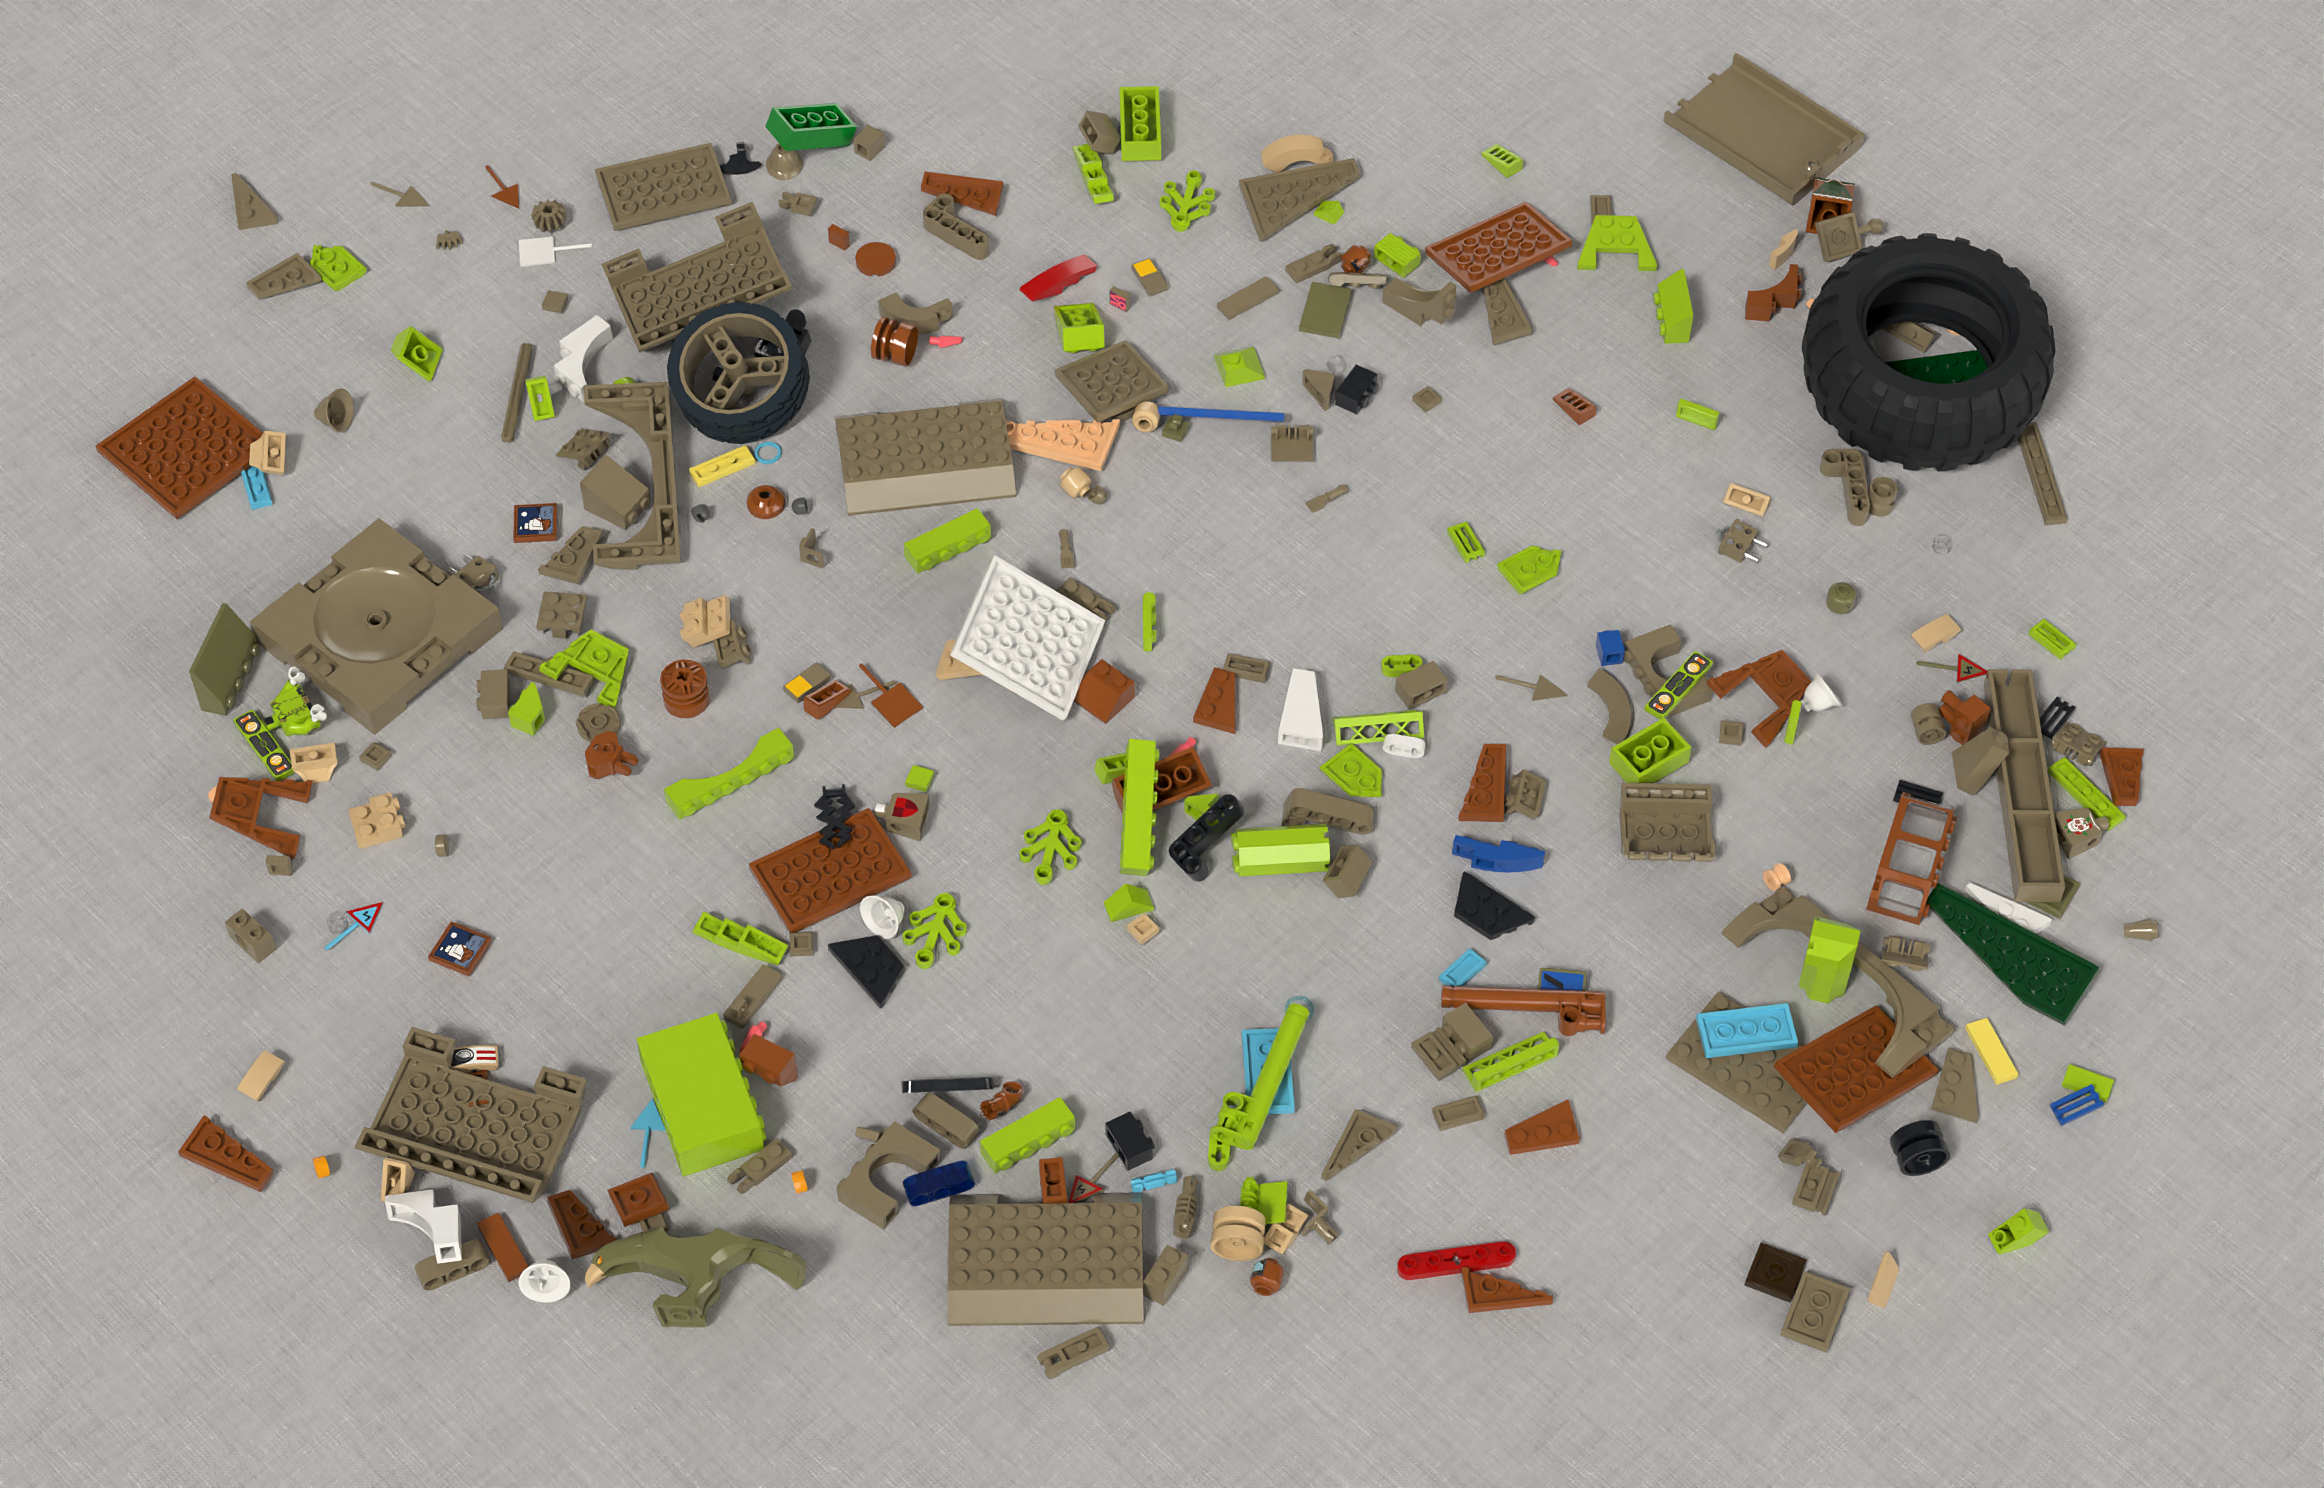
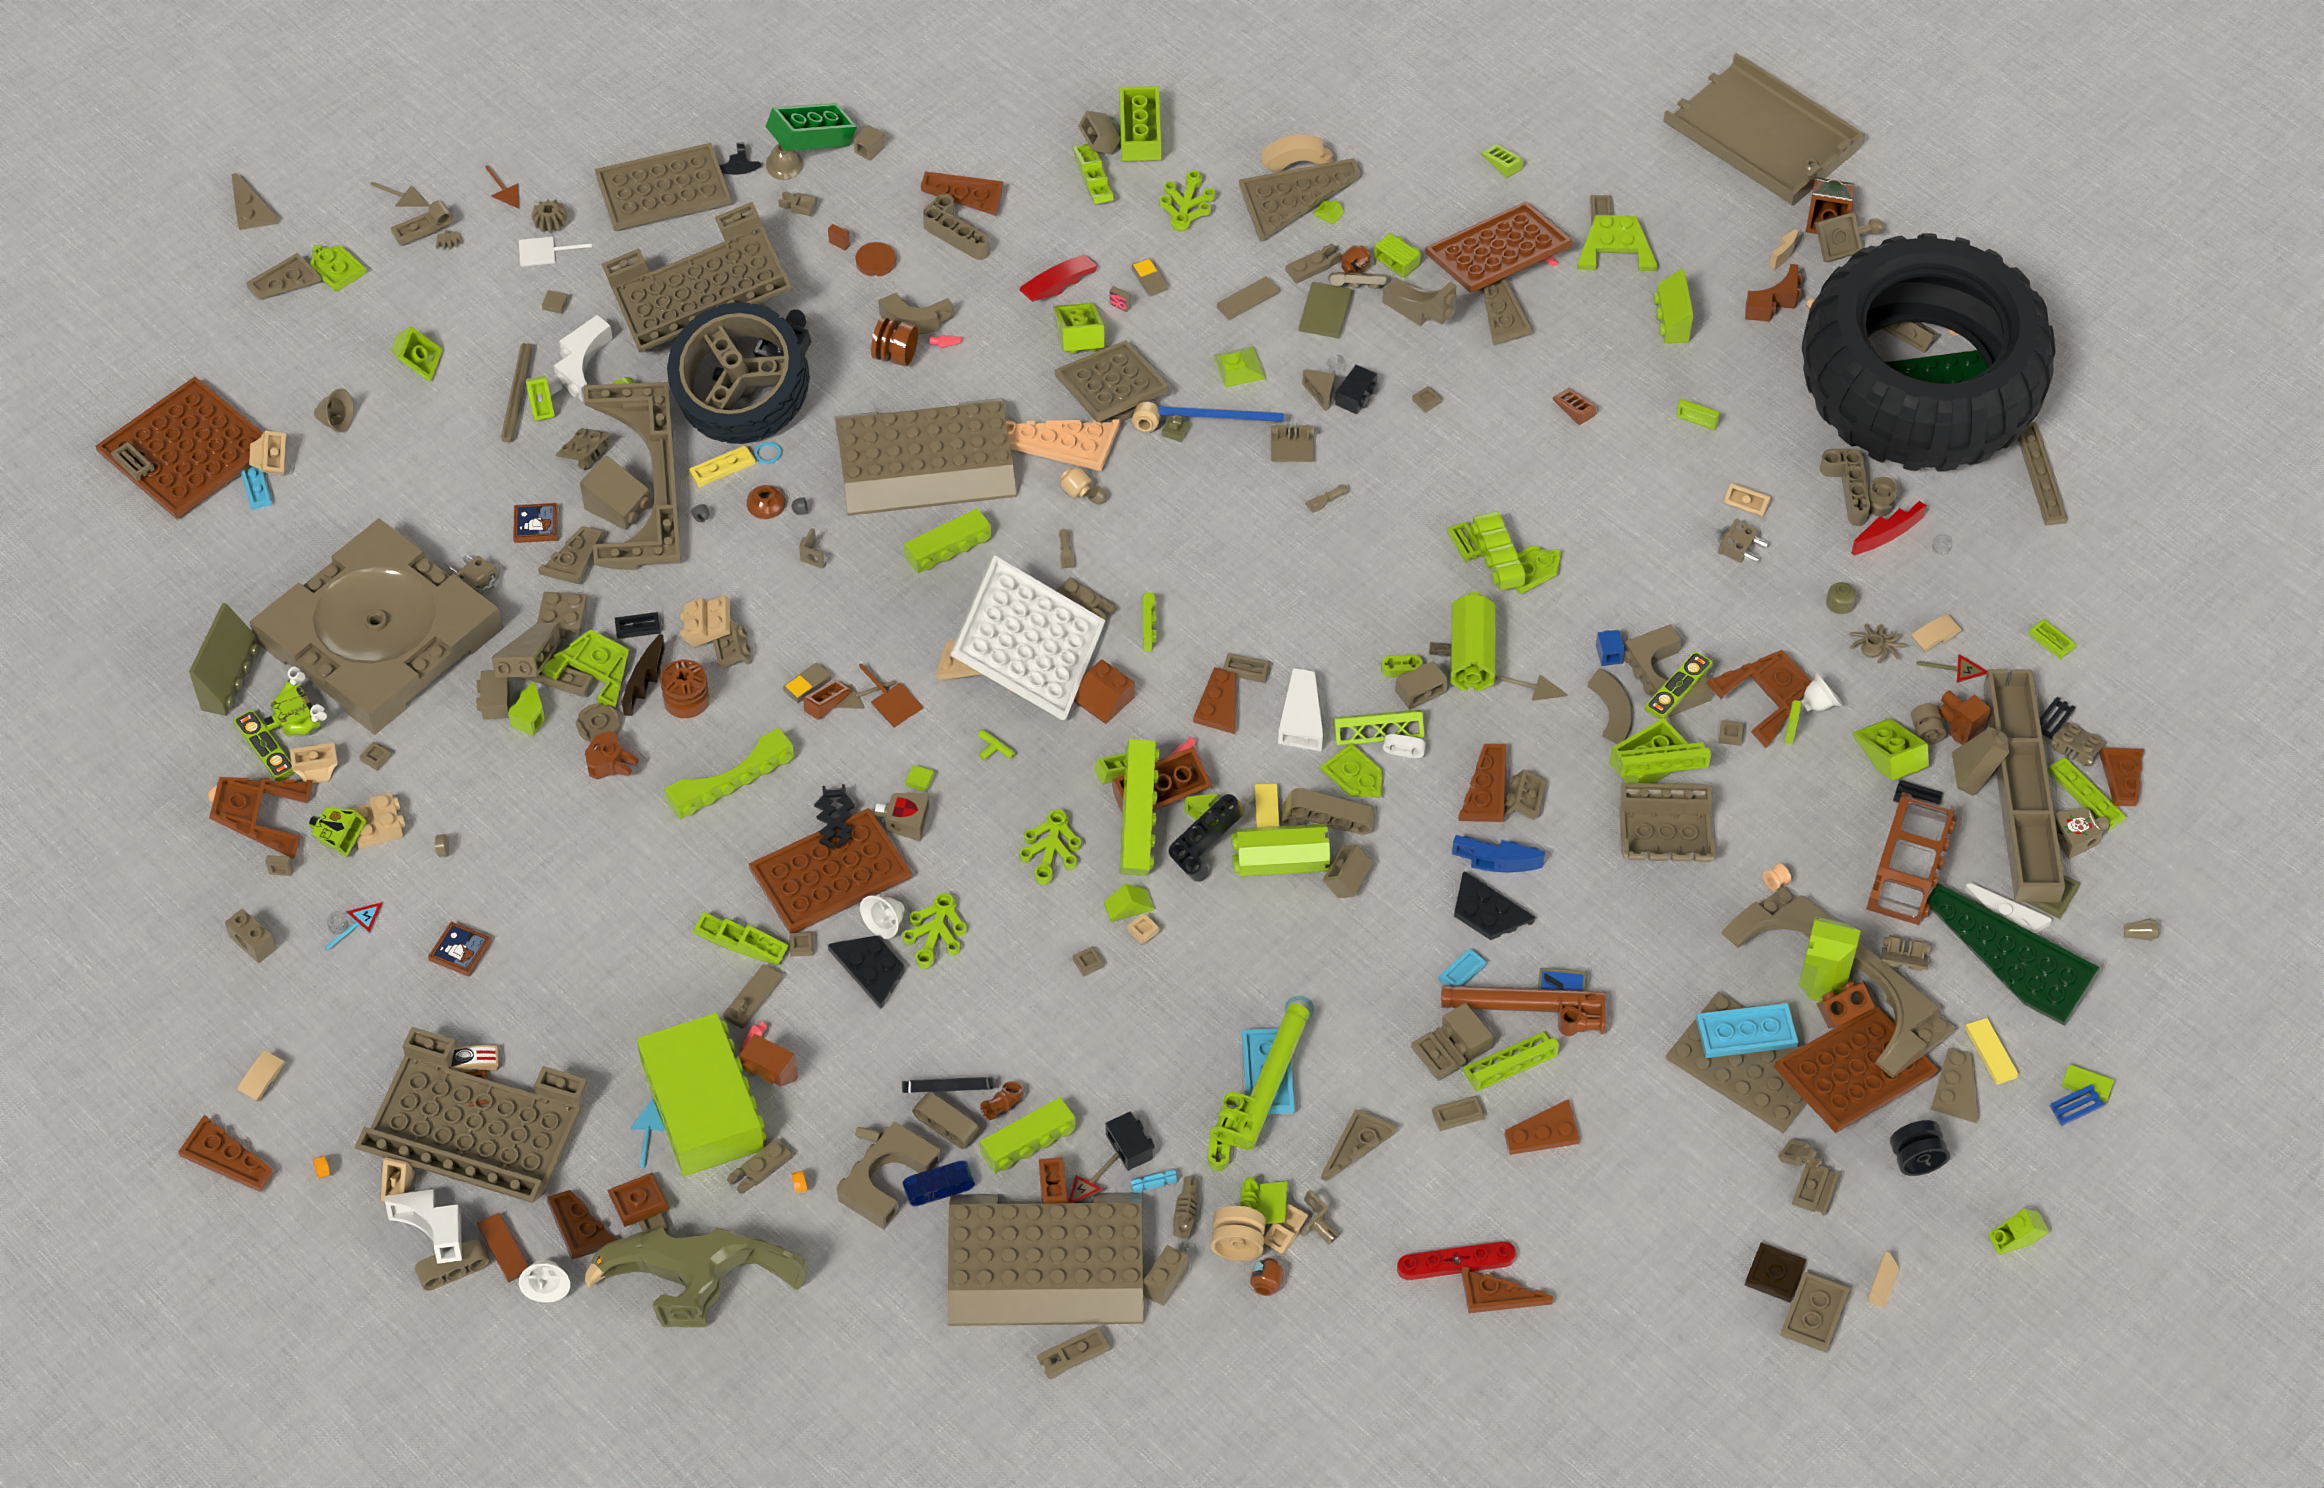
none -> dark tan tile [111,442,155,481]
none -> lime torso [309,807,367,858]
none -> dark tan plate [390,200,453,246]
none -> dark tan slope [492,623,561,678]
none -> black tile [615,612,661,639]
none -> dark brown slope [622,634,665,716]
none -> lime piece [978,729,1015,760]
none -> dark tan tile [1073,946,1104,977]
none -> light yellow tile [1254,784,1279,827]
none -> dark tan piece [1429,642,1450,656]
none -> lime brick [1450,591,1495,691]
none -> lime brick [1470,511,1525,590]
none -> lime fence [1615,742,1711,777]
none -> dark orange brick [1816,981,1875,1028]
none -> dark tan animal [1850,624,1906,663]
none -> red slope [1851,500,1926,556]
none -> lime slope [1853,718,1929,781]

